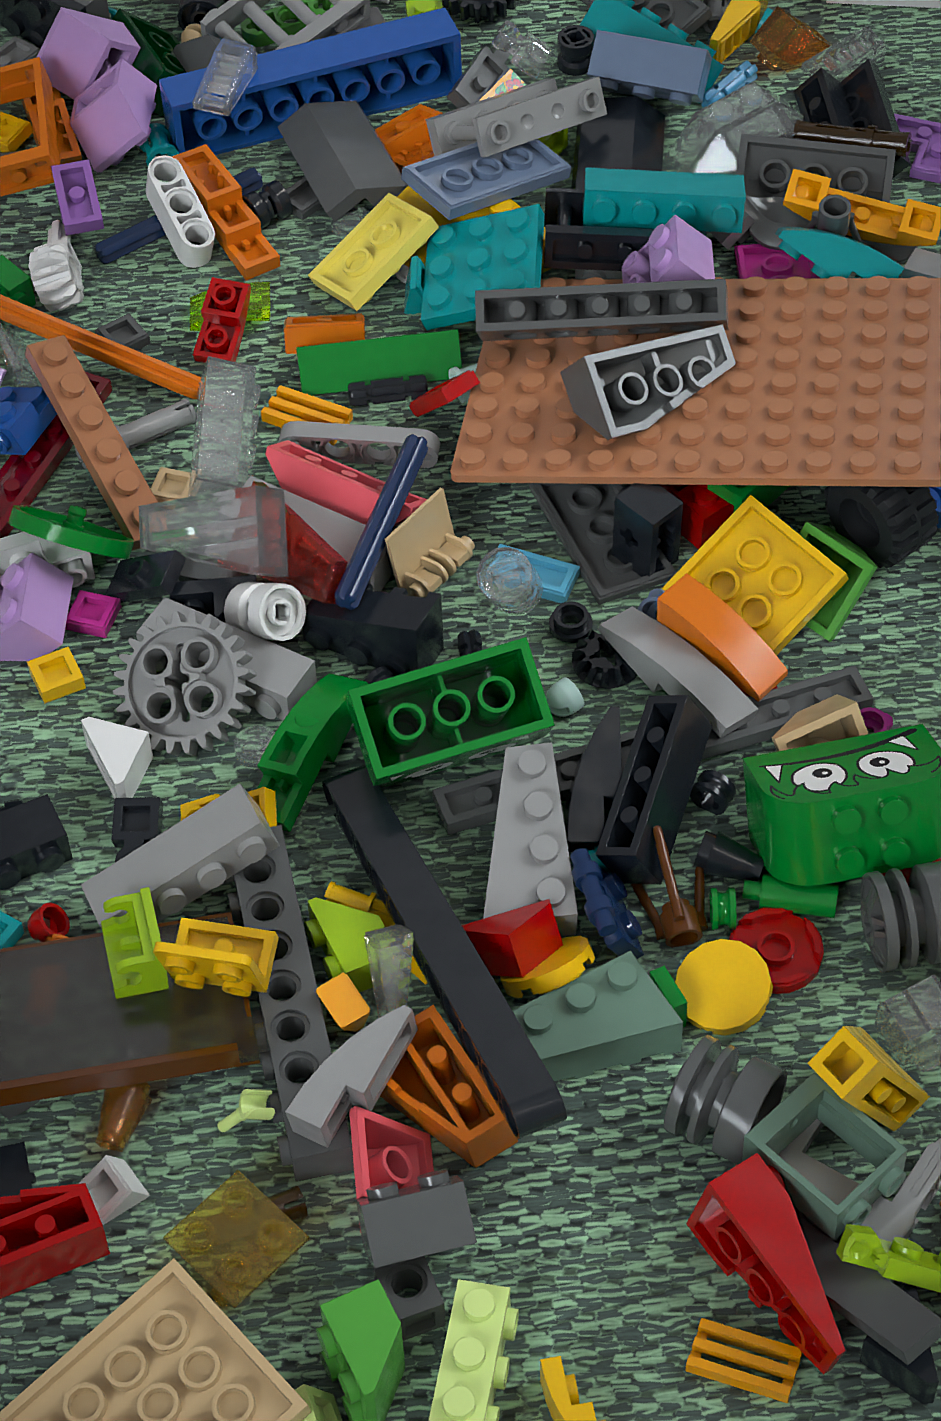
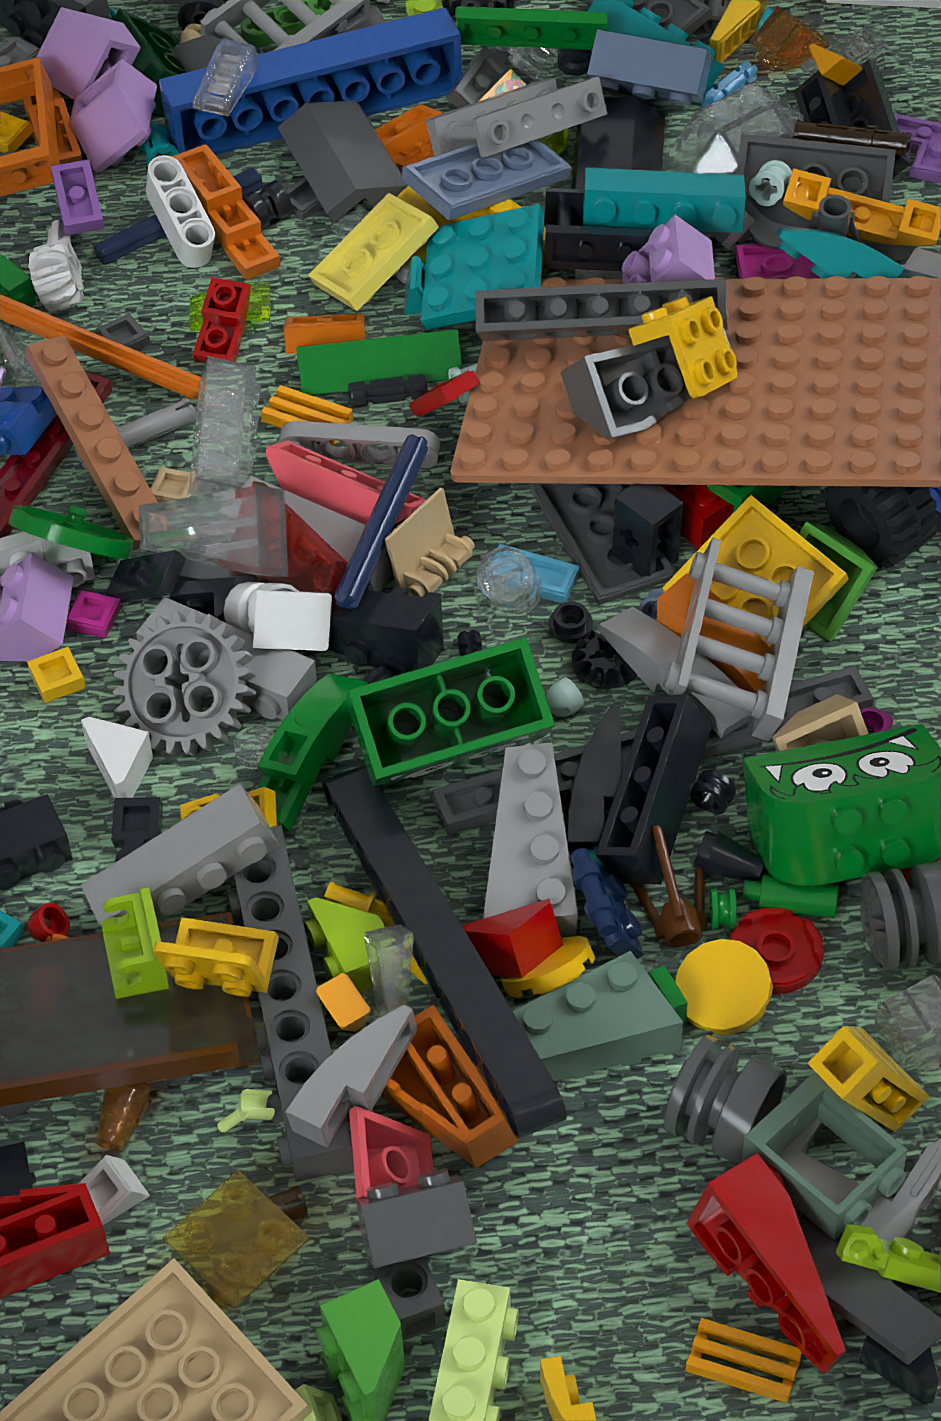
none -> white sticker [253,590,332,651]
none -> green panel [455,6,608,50]
none -> yellow bracket [628,296,738,398]
none -> light grey fence [663,538,814,741]
none -> light aqua bush [749,160,792,206]
none -> light orange slope [809,44,862,86]

